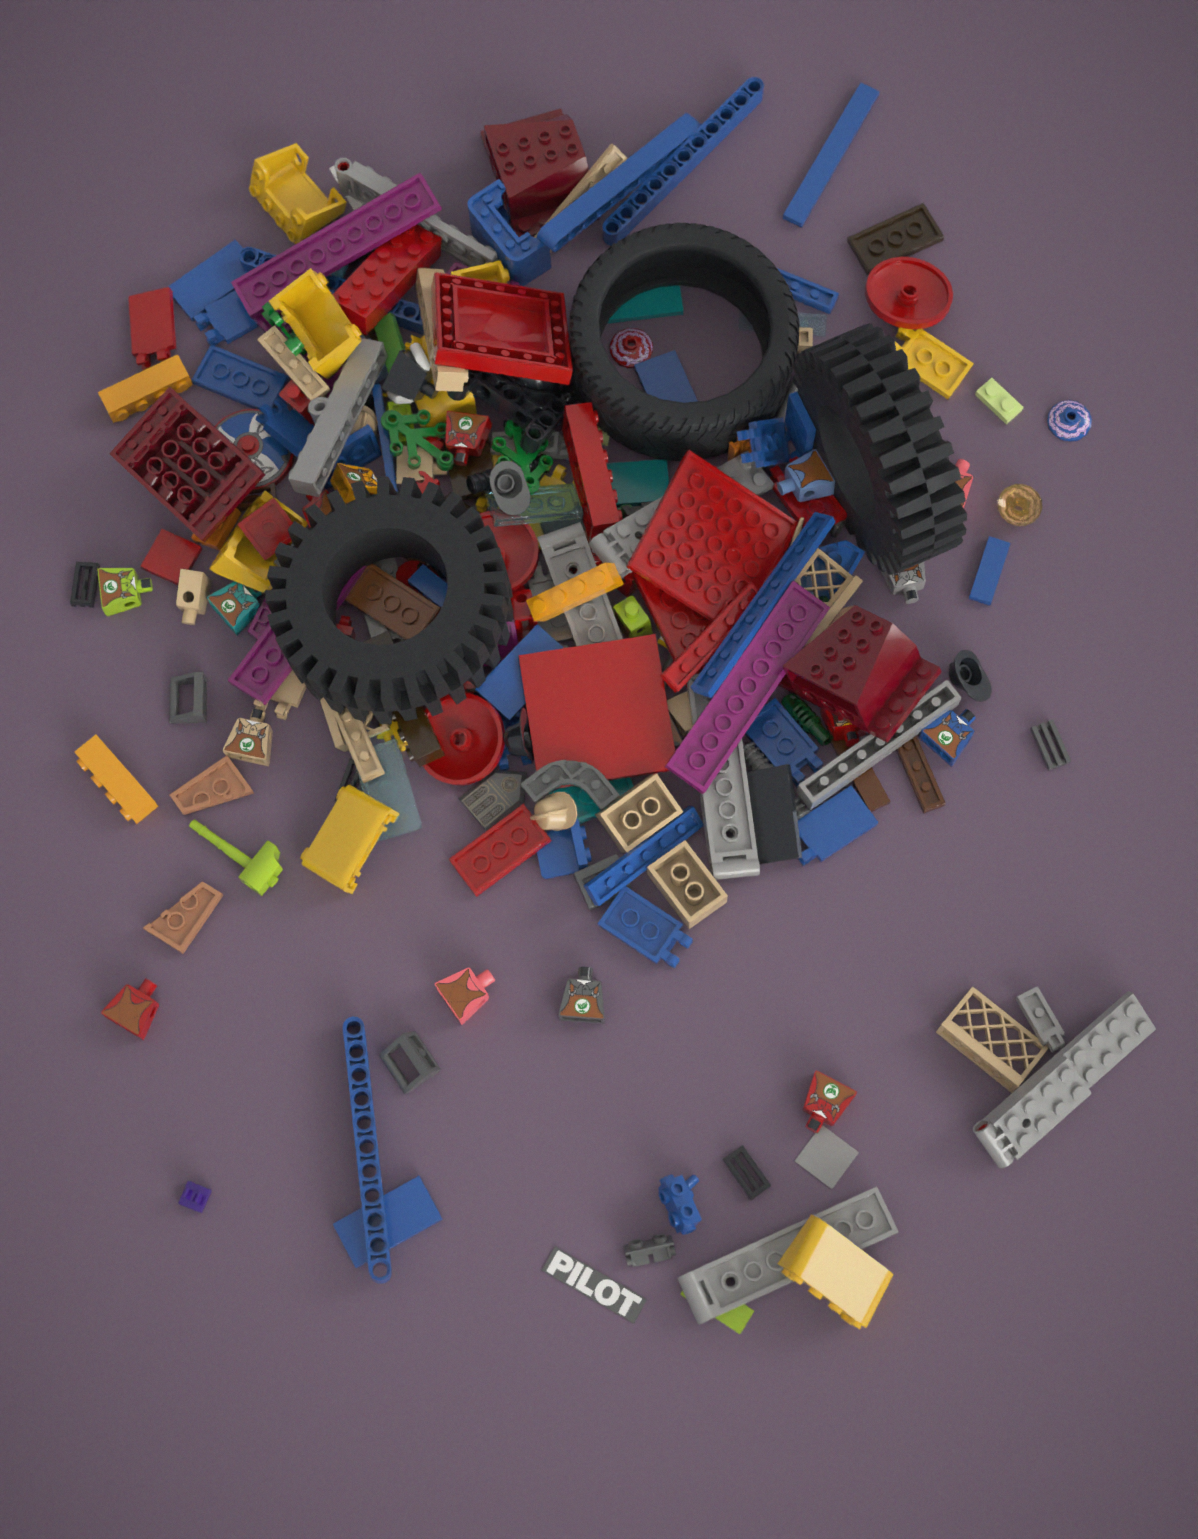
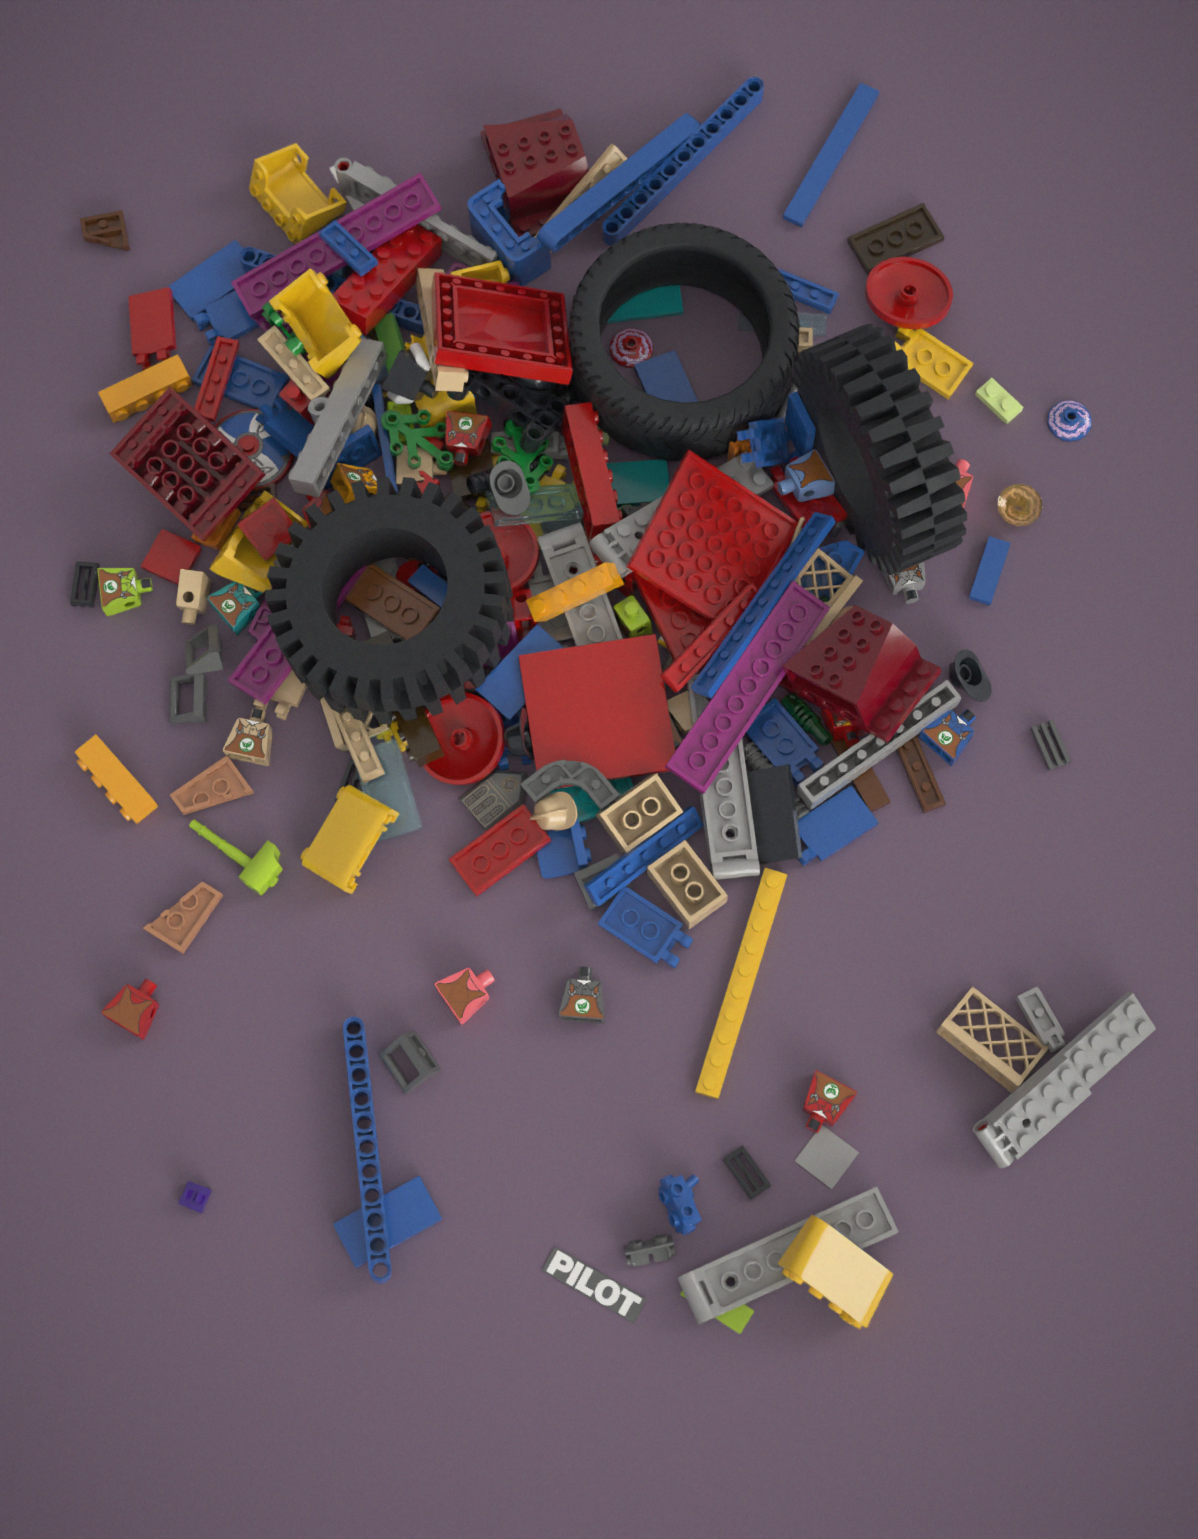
none -> reddish brown wing [80,210,130,251]
none -> dark grey tile [185,624,223,675]
none -> red plate [194,336,240,422]
none -> blue tile [318,220,378,277]
none -> yellow plate [695,868,787,1100]

